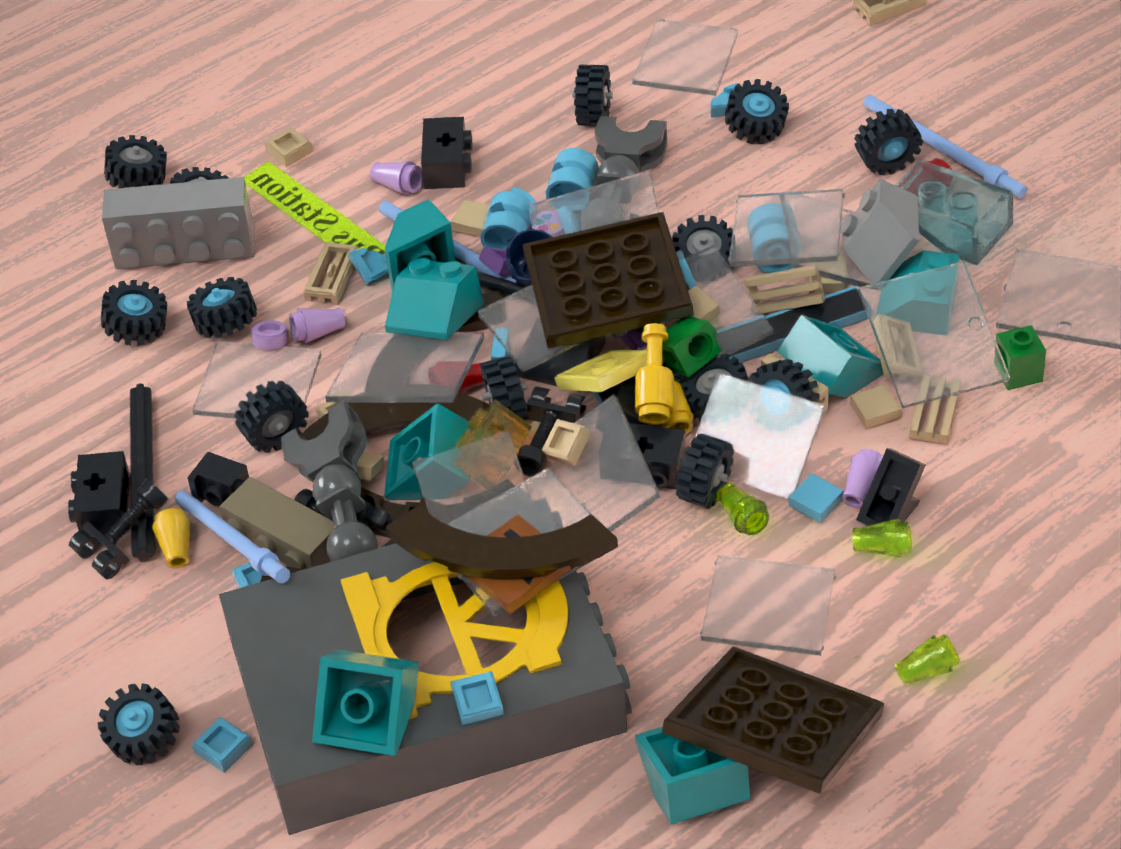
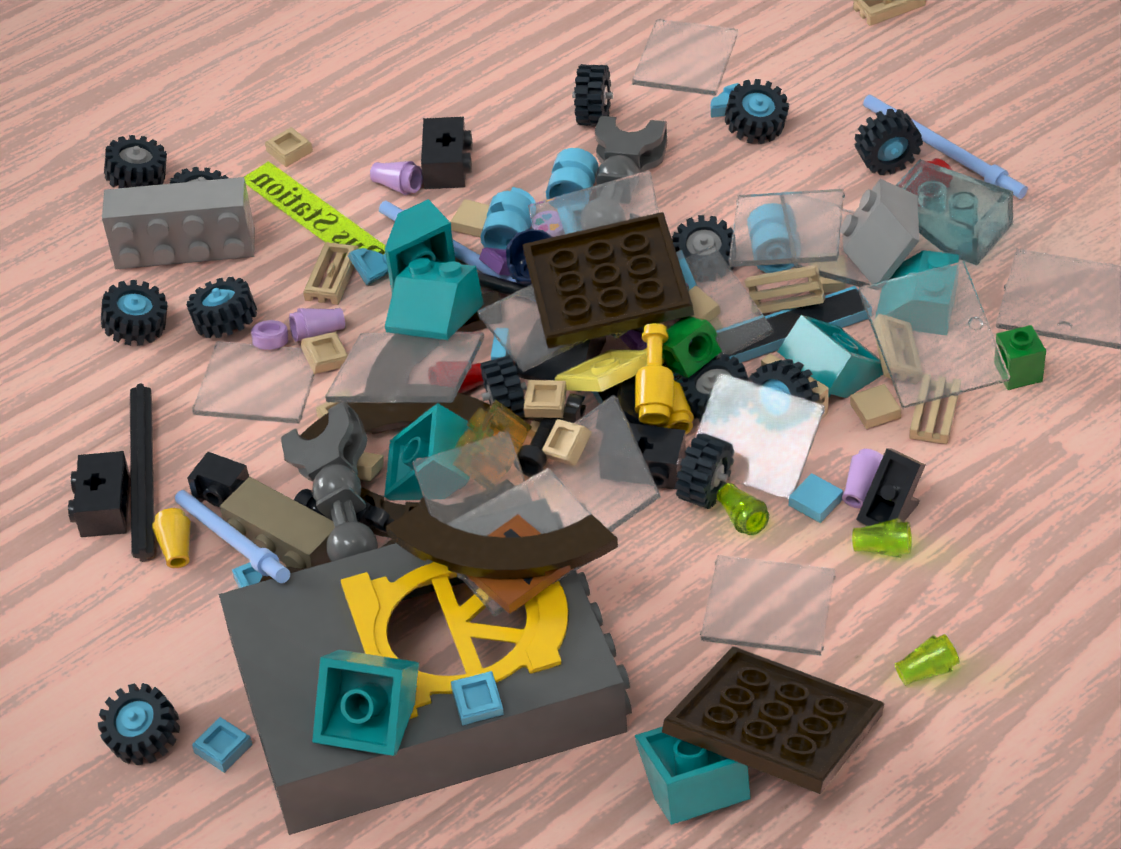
black bar [69,478,169,580] -> none
black wheel [235,381,309,453] -> none
none -> tan tile [301,332,349,374]
none -> tan tile [524,380,567,418]

